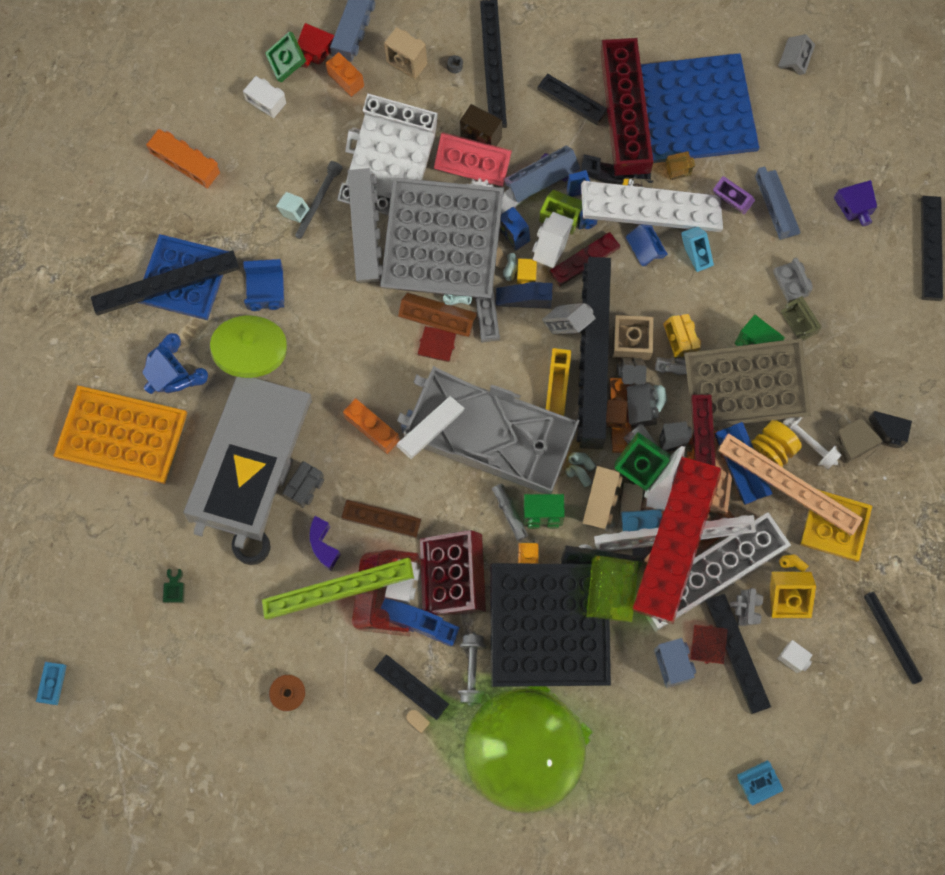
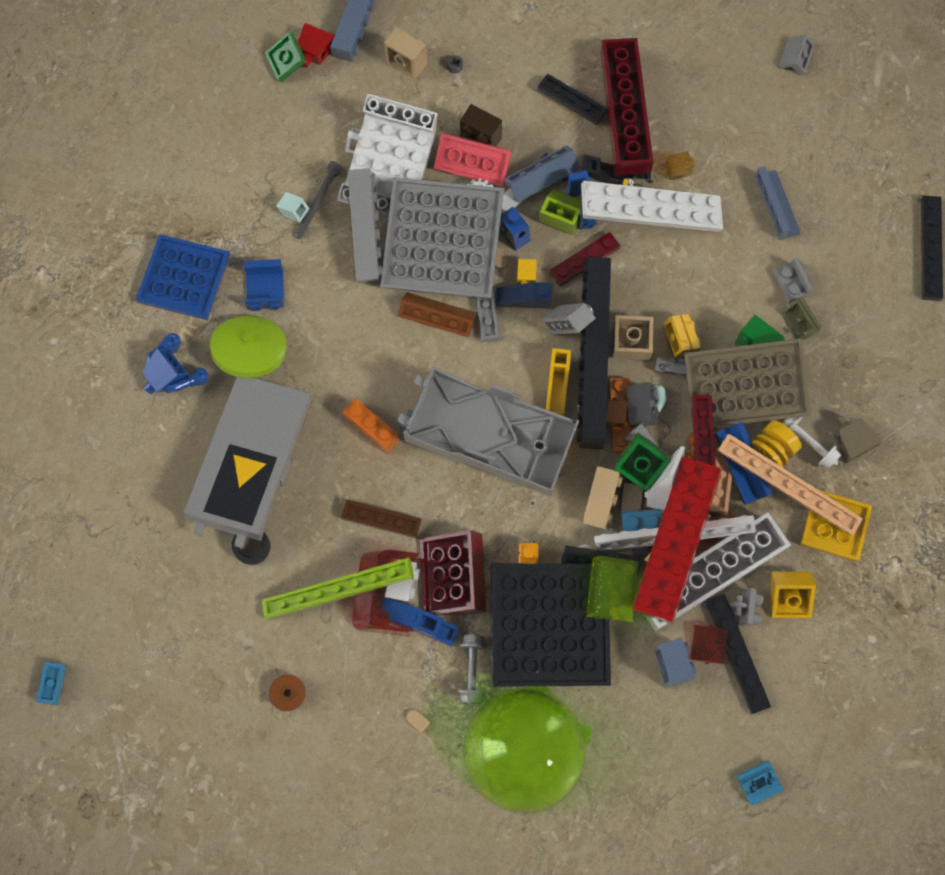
light orange plate [54,385,187,484] -> none
black plate [91,250,240,316] -> none
orange brick [146,129,220,189] -> none
dark green plate [163,569,185,604] -> none
white brick [243,76,286,119] -> none
dark grey brick [282,461,324,508] -> none
dark purple brick [310,516,341,571] -> none
orange brick [326,52,364,97] -> none
black plate [374,654,450,720] -> none
white tile [397,396,465,459] -> none
clear red piece [418,326,457,362] -> none
light aqua arm [443,295,472,306] -> none
black plate [480,0,507,128] -> none
light grey pin [492,483,528,541] -> none
light aqua arm [503,253,518,281] -> none
green brick [523,494,565,529] -> none
white brick [532,212,574,268] -> none
light aqua arm [565,464,592,487] -> none
light aqua arm [568,452,597,472] -> none
dark grey brick [616,357,647,385] -> none
blue panel [626,224,668,266] -> none
blue plate [641,53,760,163] -> none
dark grey brick [659,421,692,451] -> none
medium azure slope [681,227,714,272] -> none
medium lavender brick [713,176,755,215] -> none
white brick [777,640,812,673] -> none
yellow arm [779,554,809,572] -> none
dark purple torso [834,180,877,227] -> none
black axle [864,591,923,684] -> none
black slope [868,411,912,448] -> none

